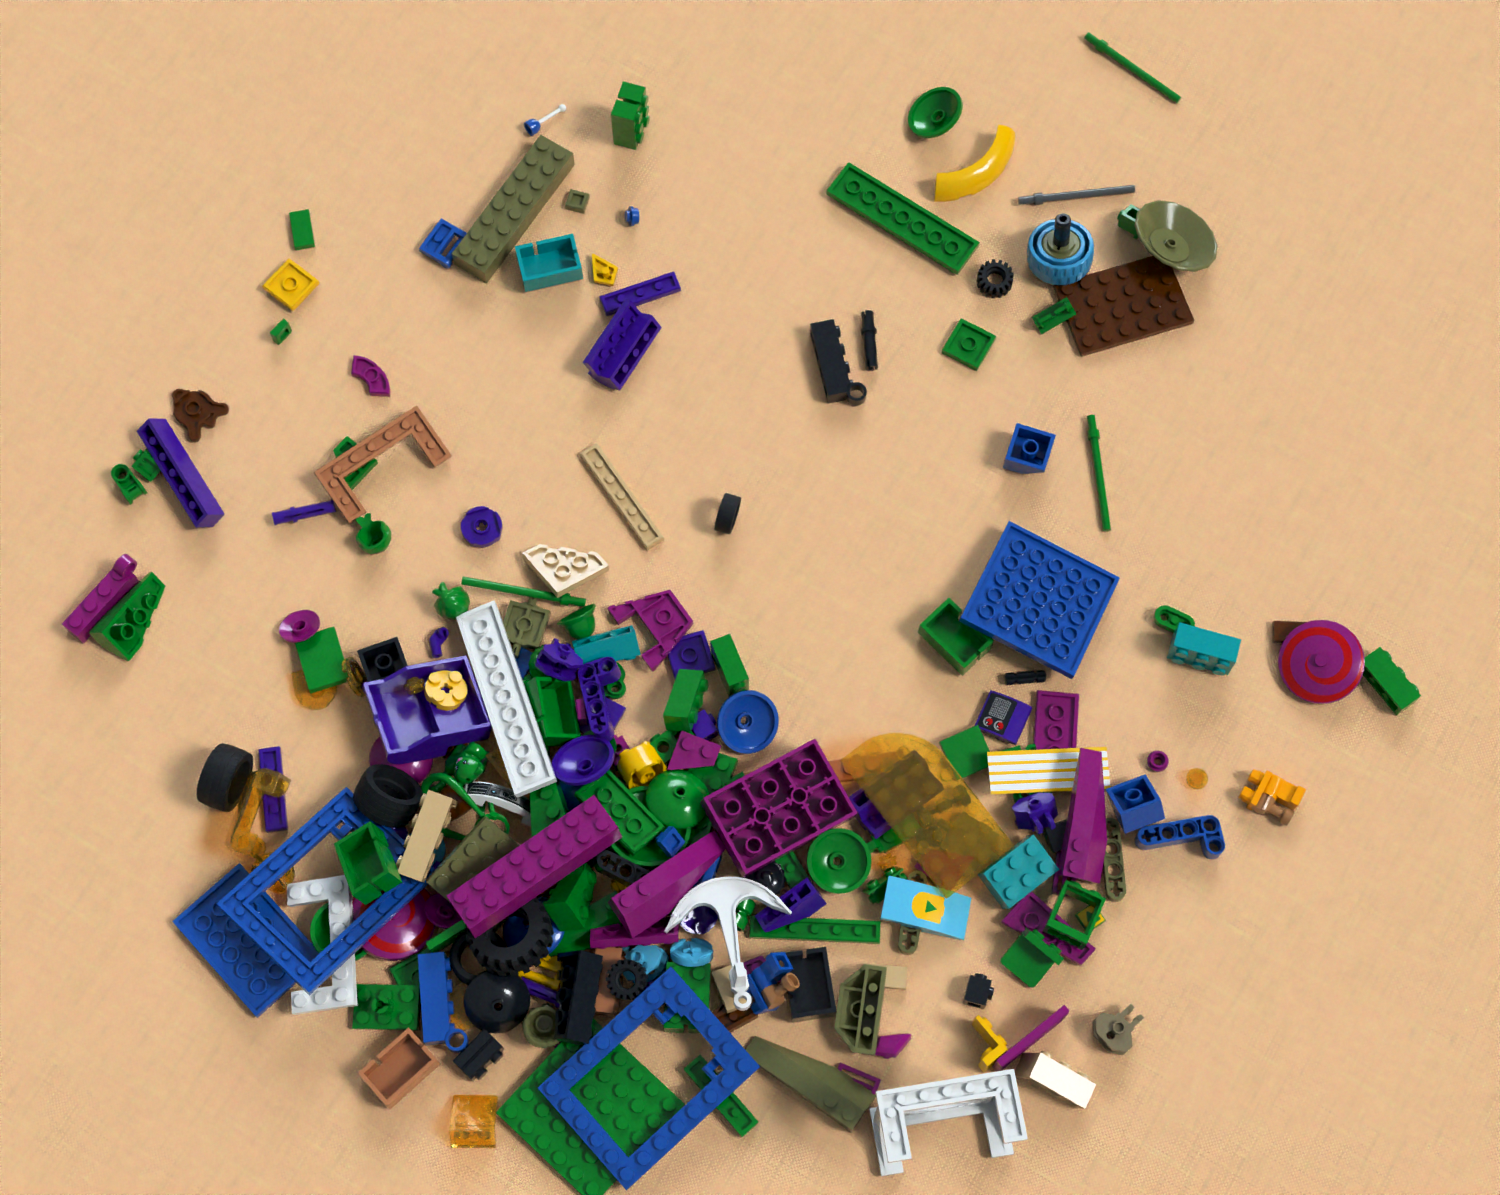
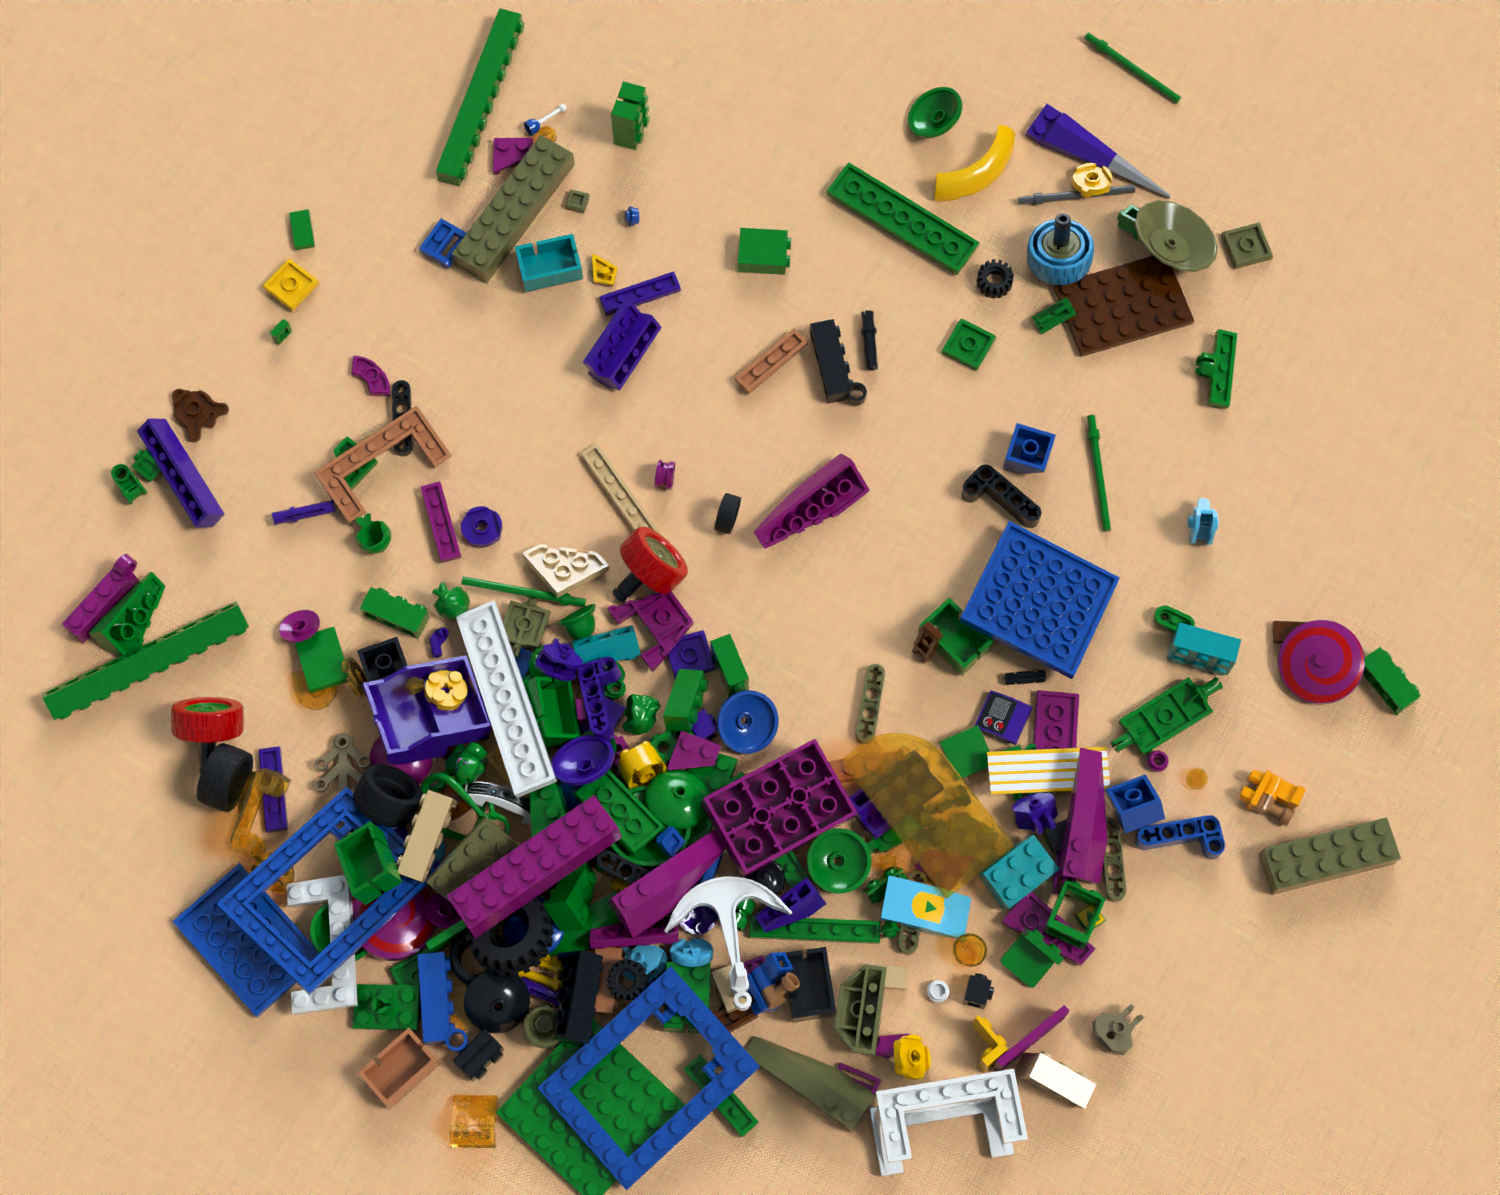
none -> green brick [42,601,249,720]
none -> red wheel [171,697,244,773]
none -> dark tan plant [314,733,371,793]
none -> green brick [360,587,430,639]
none -> black beam [392,380,413,457]
none -> magenta plate [421,481,462,563]
none -> green brick [436,8,525,187]
none -> magenta wing [493,138,534,175]
none -> clear yellow plate [537,126,557,142]
none -> red wheel [613,526,688,602]
none -> green hair [622,694,661,735]
none -> magenta wheel [655,459,676,490]
none -> nougat plate [735,328,808,395]
none -> green brick [738,228,791,275]
none -> magenta wedge [753,453,870,549]
none -> olive beam [856,664,885,744]
none -> green plate [879,921,900,938]
none -> yellow plate [893,1034,931,1080]
none -> reddish brown hinge [912,621,943,663]
none -> white plate [927,980,949,1003]
none -> clear yellow hair [953,933,988,967]
none -> black beam [961,464,1042,528]
none -> dark purple plate [1025,104,1171,199]
none -> yellow plate [1072,163,1112,198]
none -> green plate [1110,677,1223,757]
none -> medium azure hinge [1187,498,1219,545]
none -> green plate [1195,329,1237,409]
none -> olive tile [1221,222,1273,269]
none -> olive brick [1259,817,1401,895]

